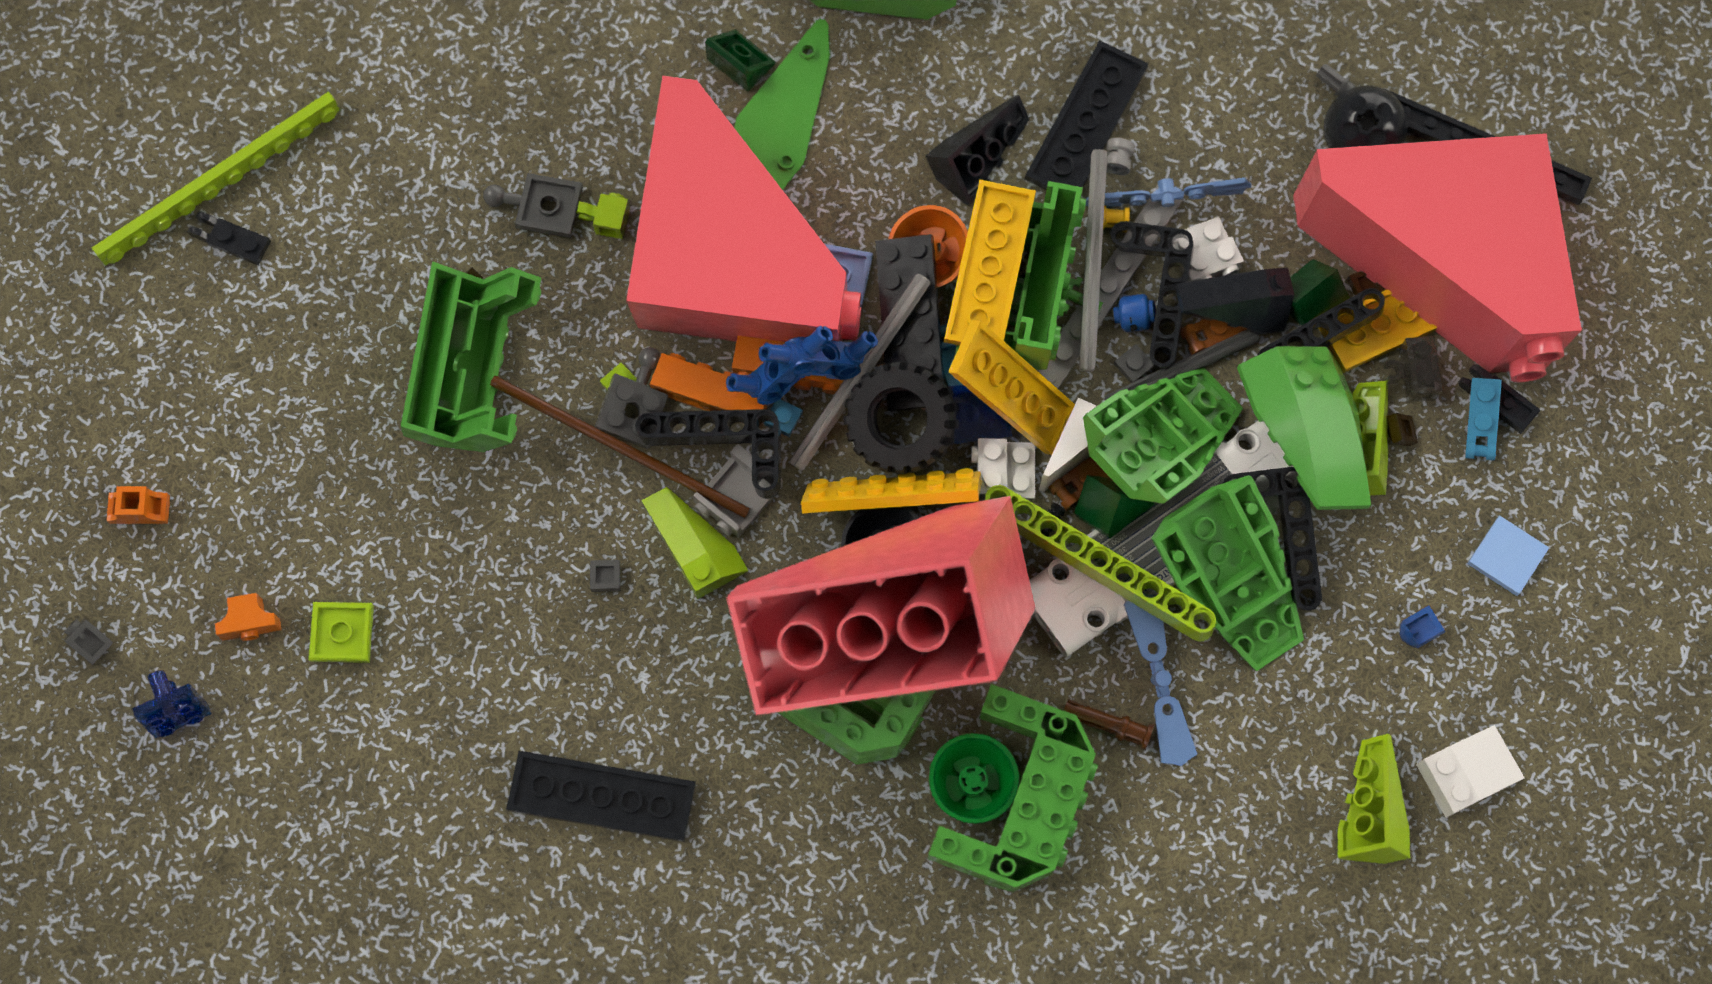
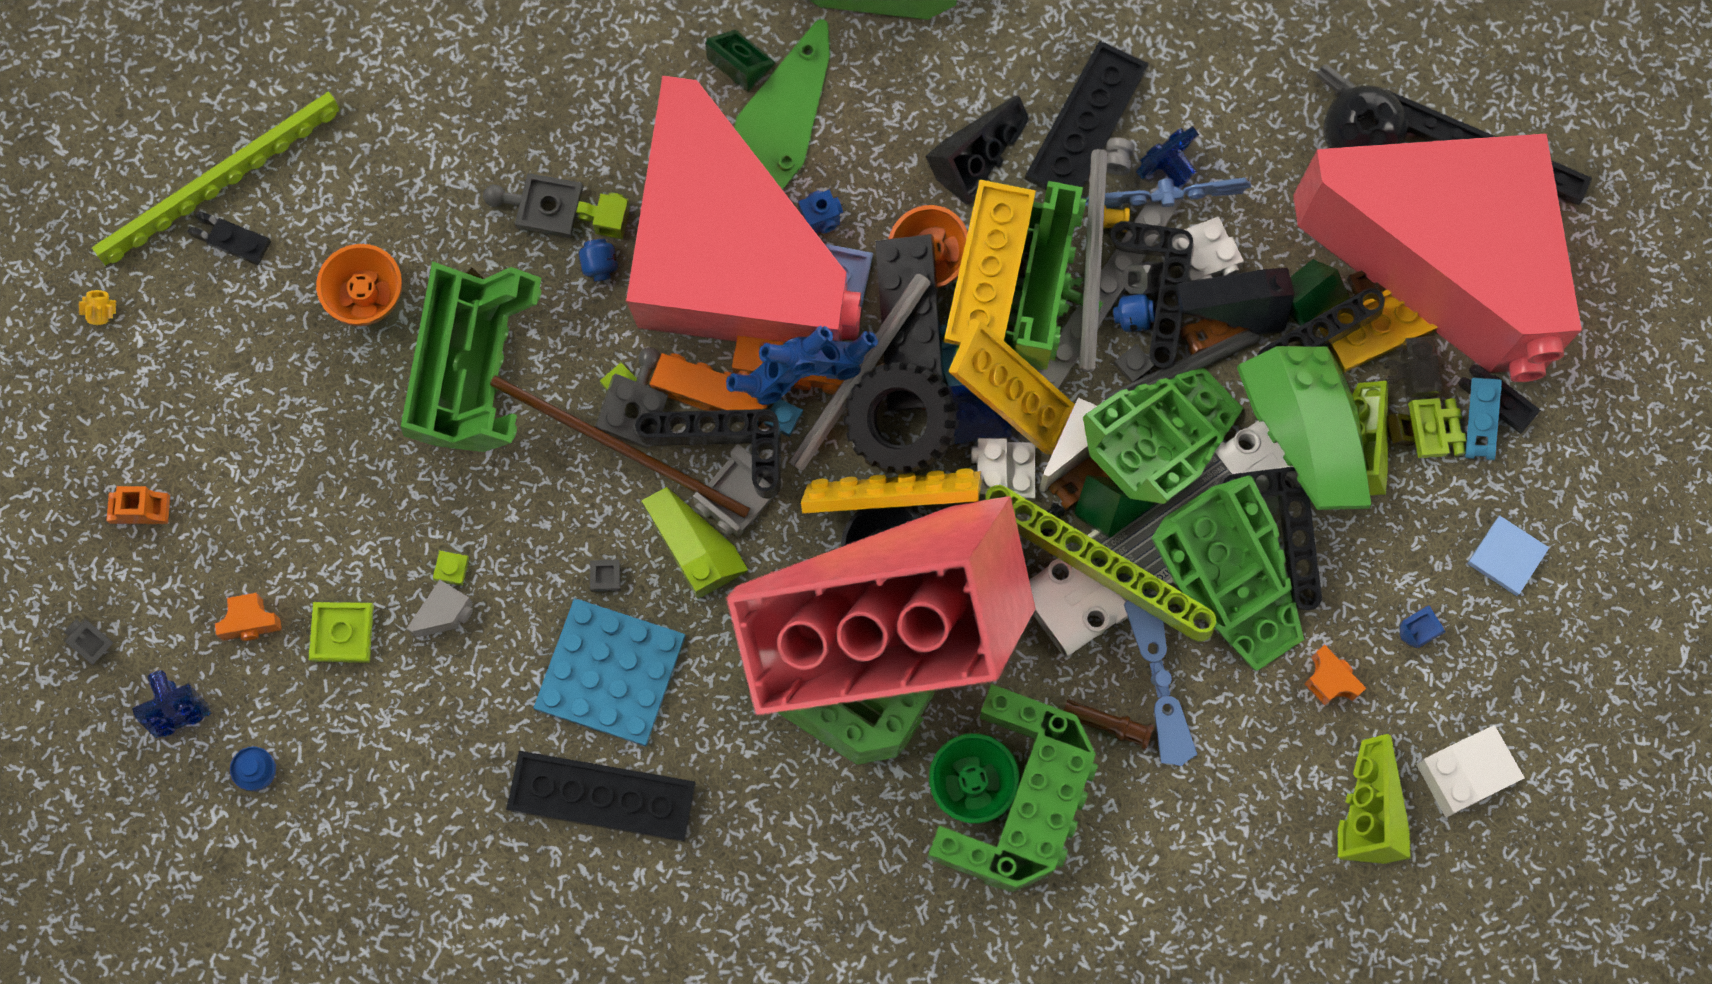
none -> yellow gear [79,290,116,325]
none -> blue plate [230,747,276,792]
none -> orange piece [316,244,402,326]
none -> light grey slope [406,580,473,638]
none -> lime plate [433,550,469,586]
none -> dark azure plate [533,598,686,747]
none -> blue head [579,239,618,282]
none -> blue brick [798,190,843,233]
none -> flat silver rock [1123,262,1170,294]
none -> clear blue plate [1136,126,1199,188]
none -> orange brick [1305,644,1366,705]
none -> lime plate [1408,398,1467,458]

